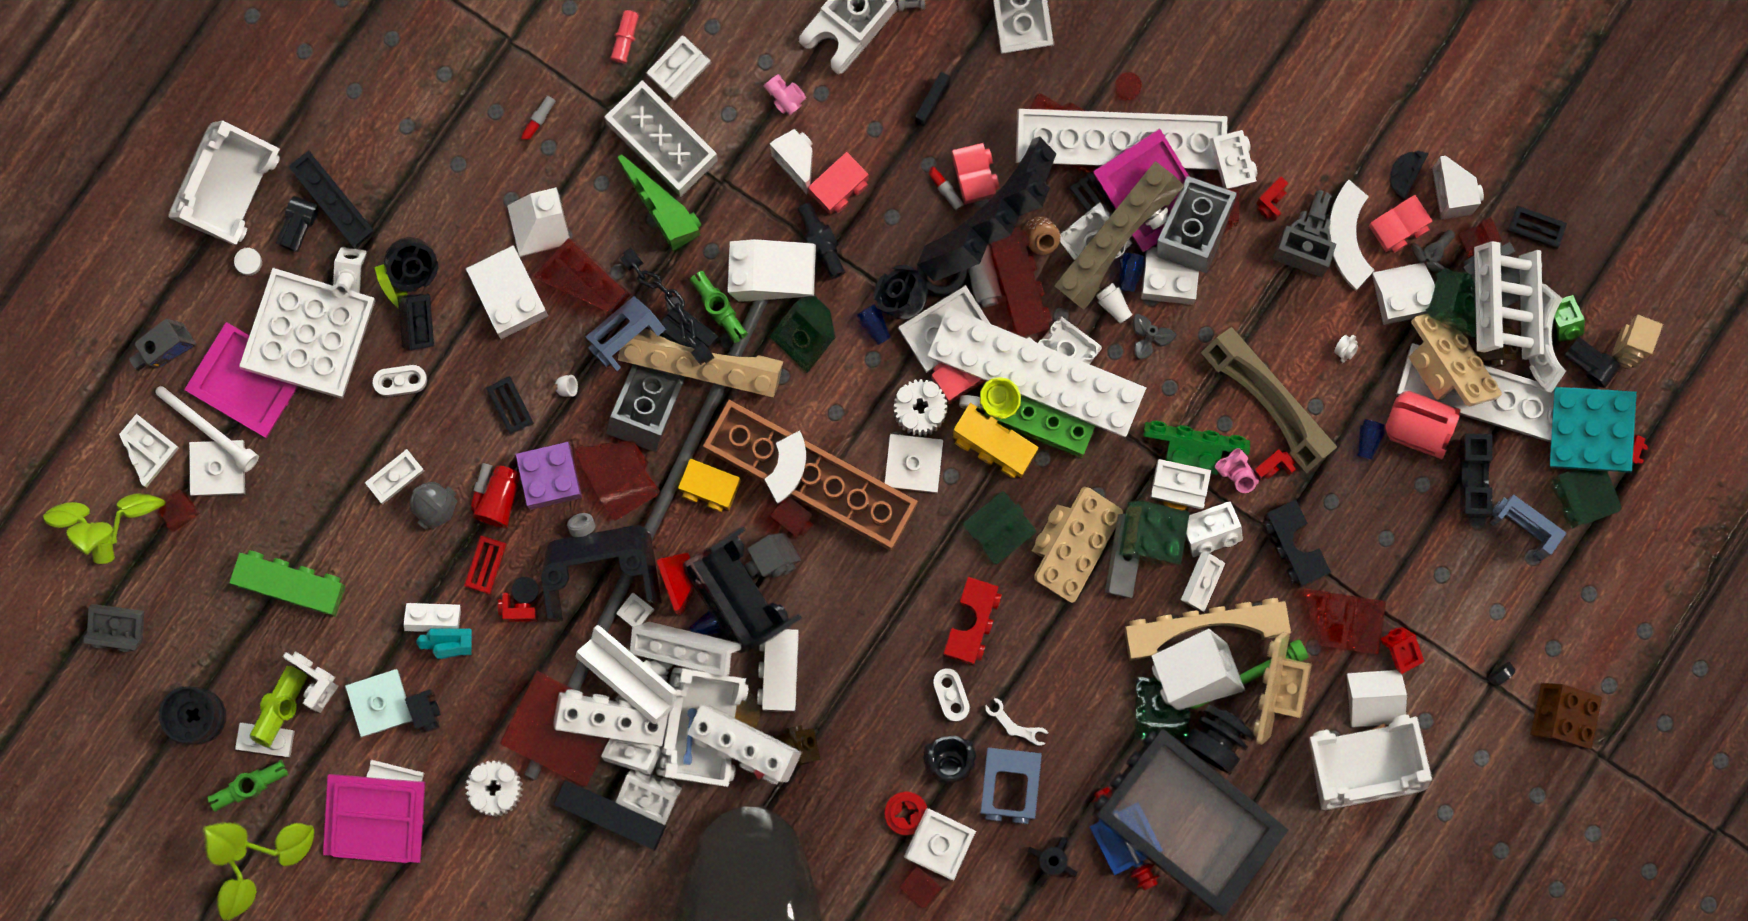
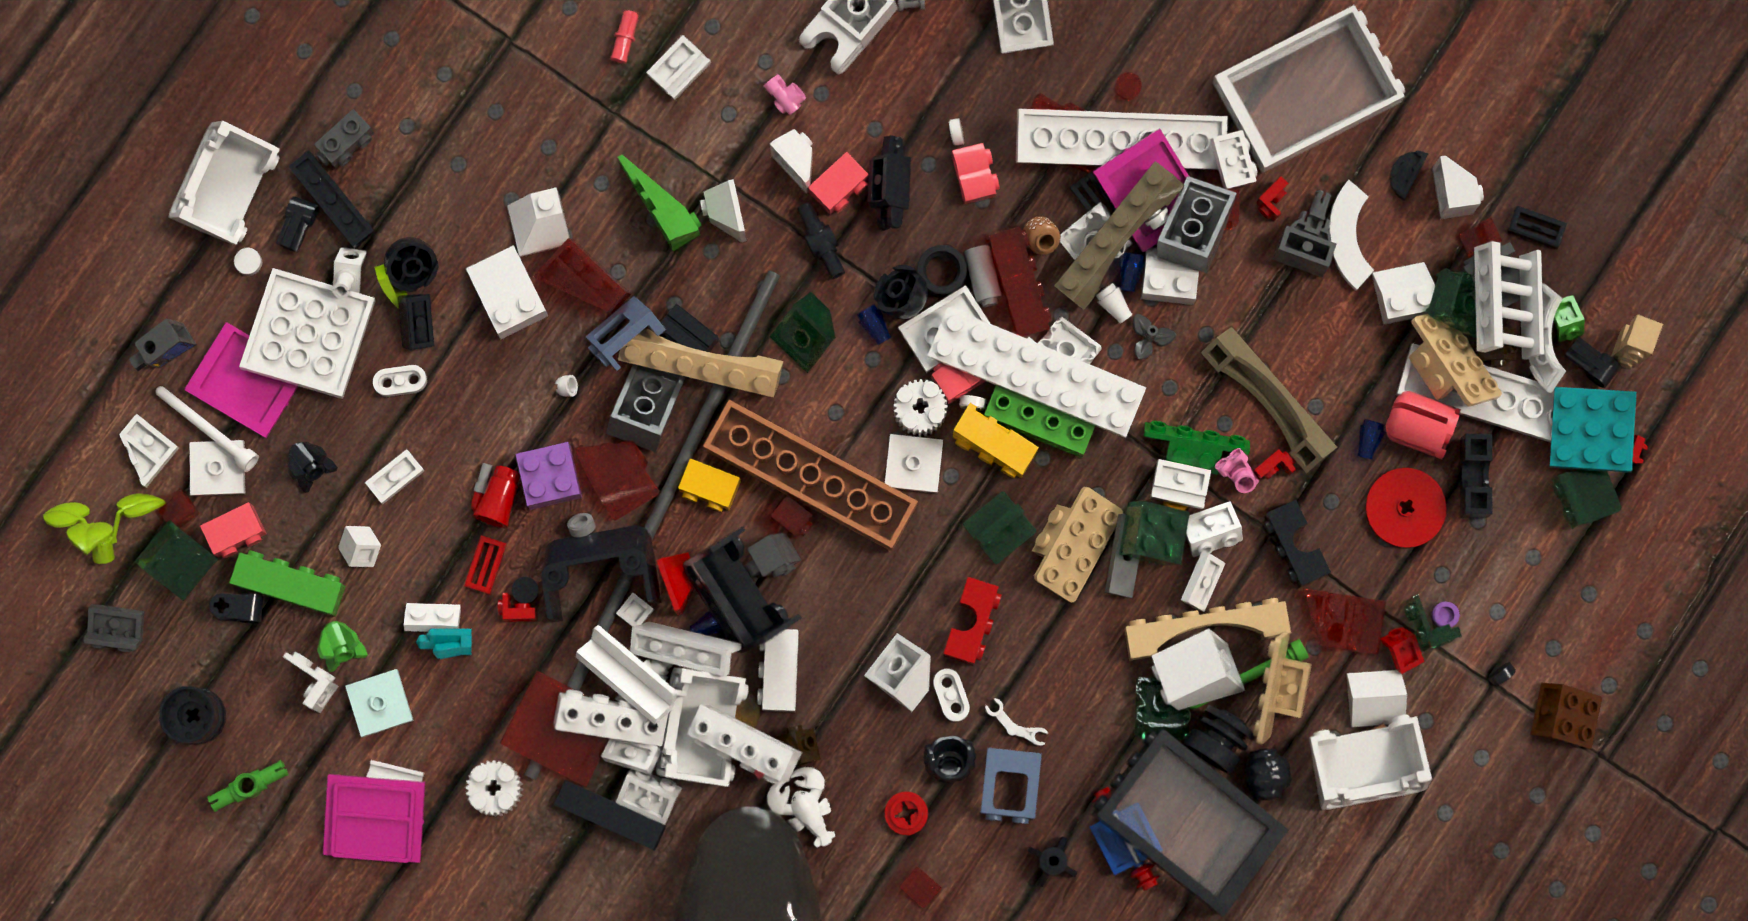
lime plant [204,823,314,921] -> none
white plate [235,723,295,758] -> none
lime piece [249,666,307,748] -> none
black brick [405,689,441,733] -> none
dark grey cap [410,482,458,530] -> none
black tile [486,376,534,436] -> none
light grey piece [521,95,556,139] -> none
white brick [605,81,718,197] -> none
black piece [620,247,715,365] -> none
medium blue hinge [683,708,697,765] -> none
bright green pin [690,271,748,343] -> none
white slope [728,239,816,302] -> none
white tile [765,431,806,504] -> none
white plate [904,808,976,881] -> none
black tile [916,72,950,127] -> none
black arch [917,136,1056,282] -> none
light grey piece [929,166,964,211] -> none
neon yellow hair [980,377,1021,419] -> none
white plate [1334,335,1358,363] -> none
coral brick [1369,195,1433,253] -> none
dark grey plant [1411,229,1455,274] -> none
sand blue window [1489,495,1567,561] -> none
none -> clear green brick [135,520,218,601]
none -> coral brick [200,502,267,559]
none -> black piece [209,593,263,624]
none -> black brick [287,442,338,493]
none -> dark grey brick [314,109,375,169]
none -> bright green brick [317,621,368,672]
none -> white panel [339,526,381,567]
none -> white slope [700,179,746,242]
none -> white animal [767,767,836,848]
none -> white slope [864,633,930,711]
none -> black hinge [868,135,911,231]
none -> white tile [949,118,964,146]
none -> clear window [1213,5,1405,173]
none -> black hair [1245,748,1292,801]
none -> red piece [1366,468,1446,548]
none -> clear green bracket [1404,594,1462,652]
none -> medium lavender tile [1431,602,1460,629]

